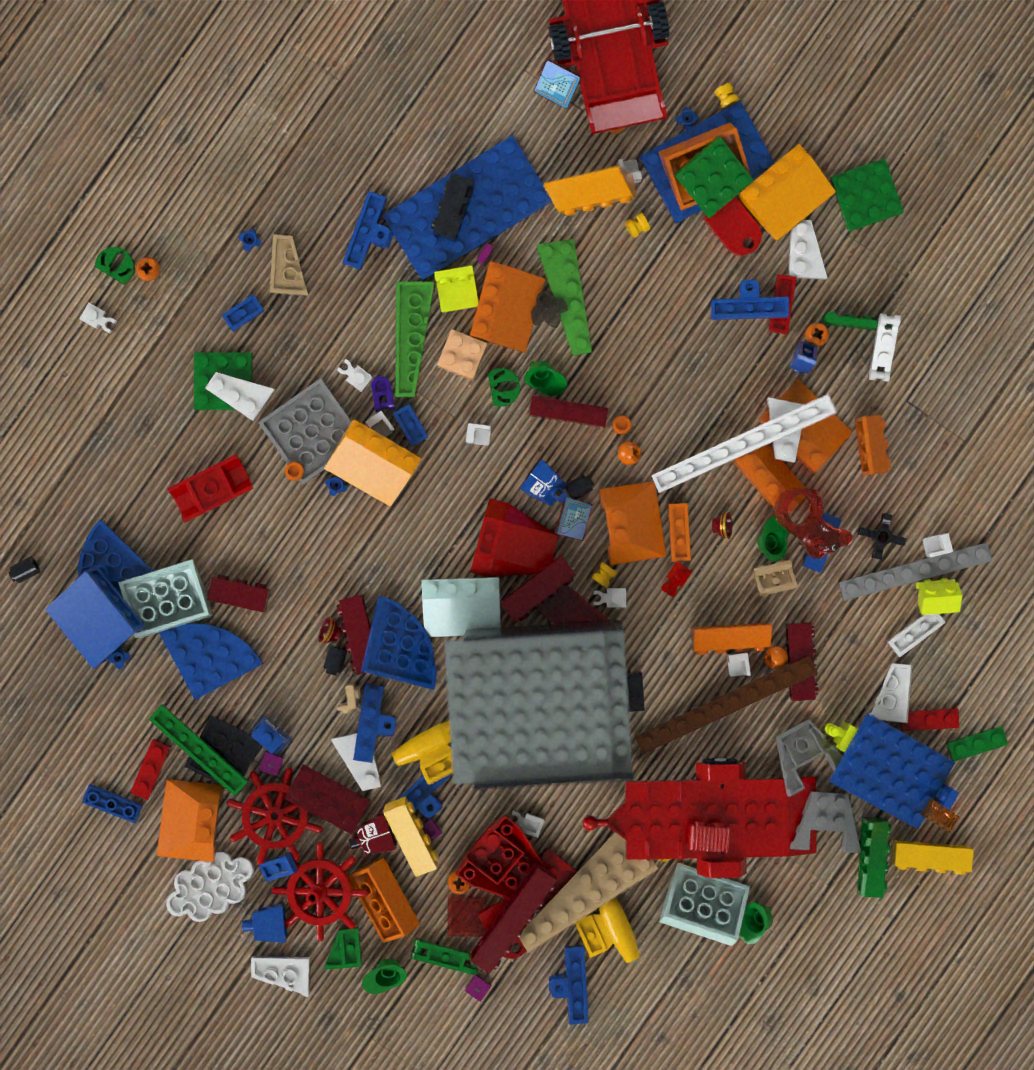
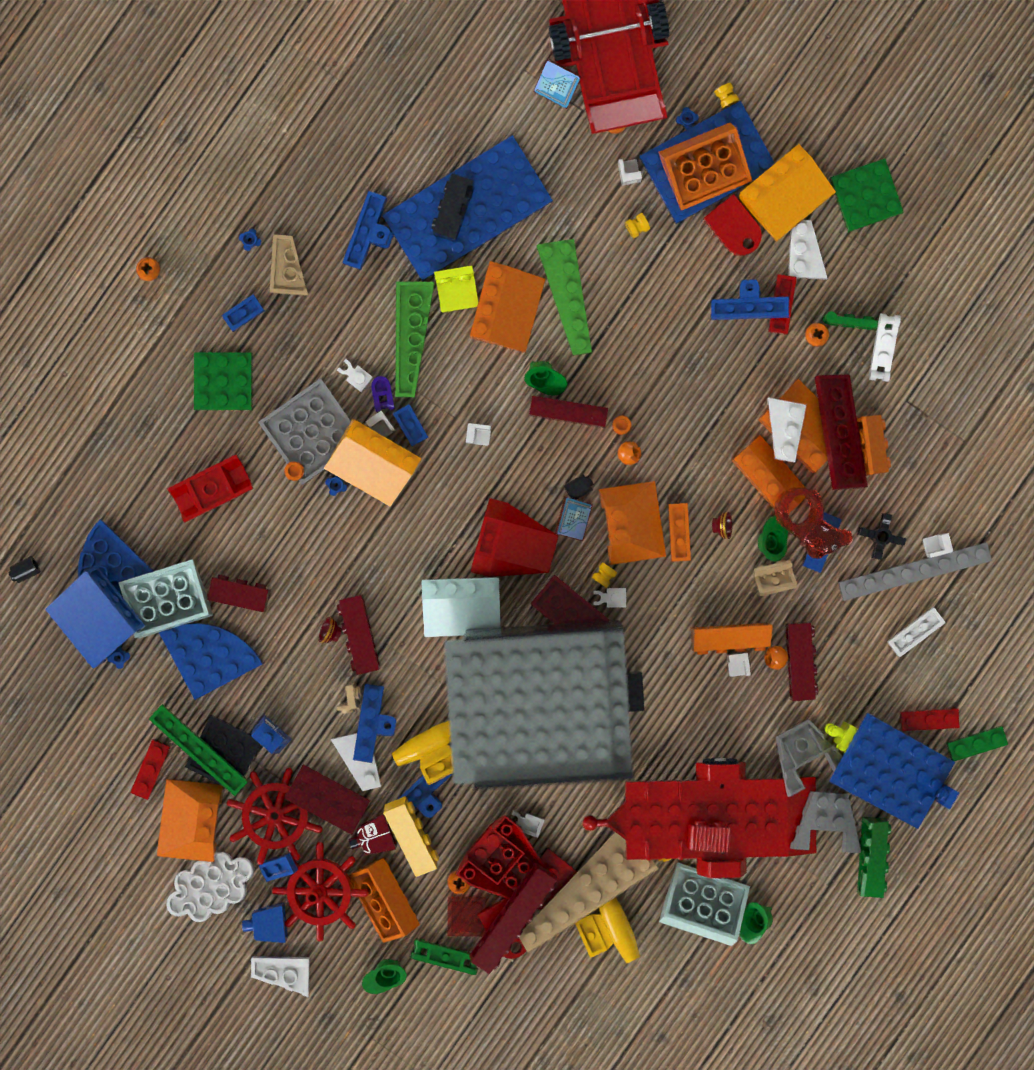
white plate [80,302,117,334] -> none
blue tile [82,784,143,823] -> none
green piece [95,247,135,285] -> none
white wing [205,372,275,421] -> none
magenta tile [259,751,284,776] -> none
black brick [323,645,348,676] -> none
green wing [324,927,362,970] -> none
blue plate [361,596,436,690] -> none
magenta tile [422,817,443,841] -> none
light nougat brick [437,329,488,381] -> none
magenta tile [465,975,492,1002] -> none
magenta tile [477,244,494,266] -> none
green piece [488,368,520,407] -> none
dark red brick [500,555,576,622] -> none
blue torso [520,459,567,506] -> none
clear smoke plate [531,291,568,328] -> none
light orange slope [544,166,637,216] -> none
blue plate [548,945,589,1025] -> none
reddish brown plate [635,656,818,754] -> none
white plate [651,395,837,493] -> none
red plate [661,561,692,597] -> none
green plate [673,136,754,218] -> none
blue slope [790,340,818,374] -> none
white wing [870,663,913,723] -> none
yellow brick [891,840,974,875] -> none
neon yellow brick [916,578,963,615] -> none
clear orange plate [921,799,959,833] -> none
none -> dark red plate [814,374,868,490]

